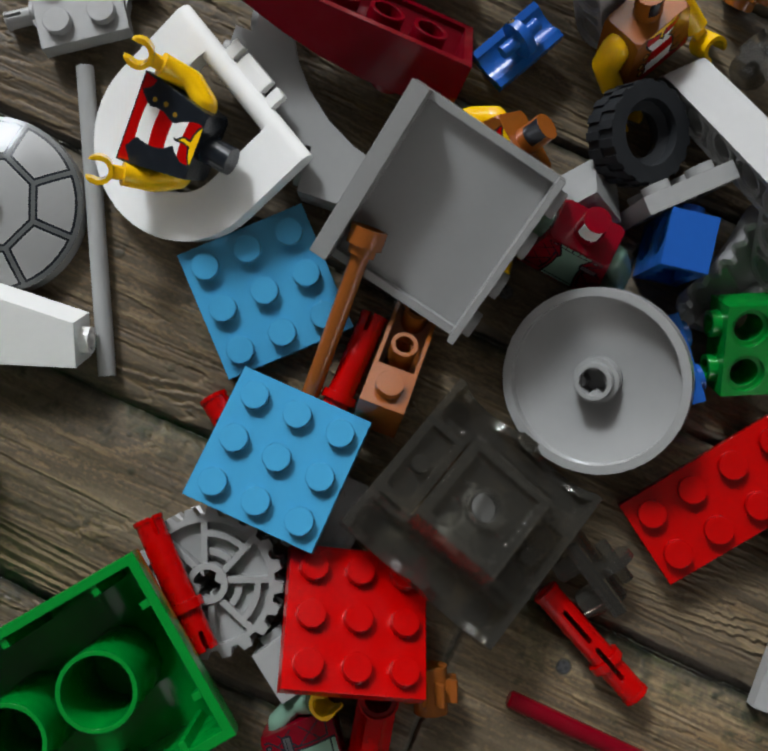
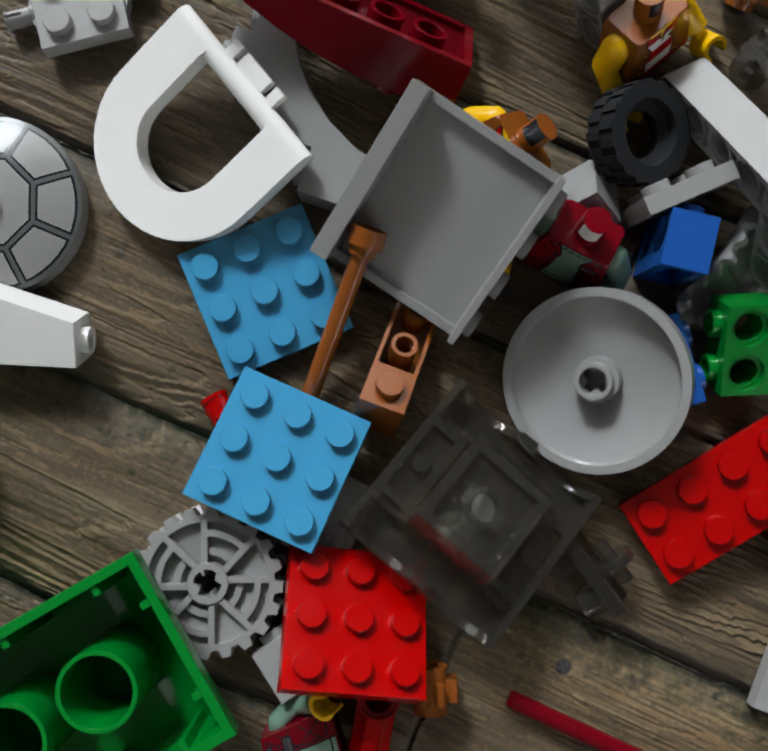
light grey piece [76,64,117,377] -> none
torso [85,35,240,193] -> none
red pin [133,512,219,655] -> none
red pin [321,309,388,411] -> none
blue hips [472,1,564,93] -> none
red pin [534,581,648,706] -> none

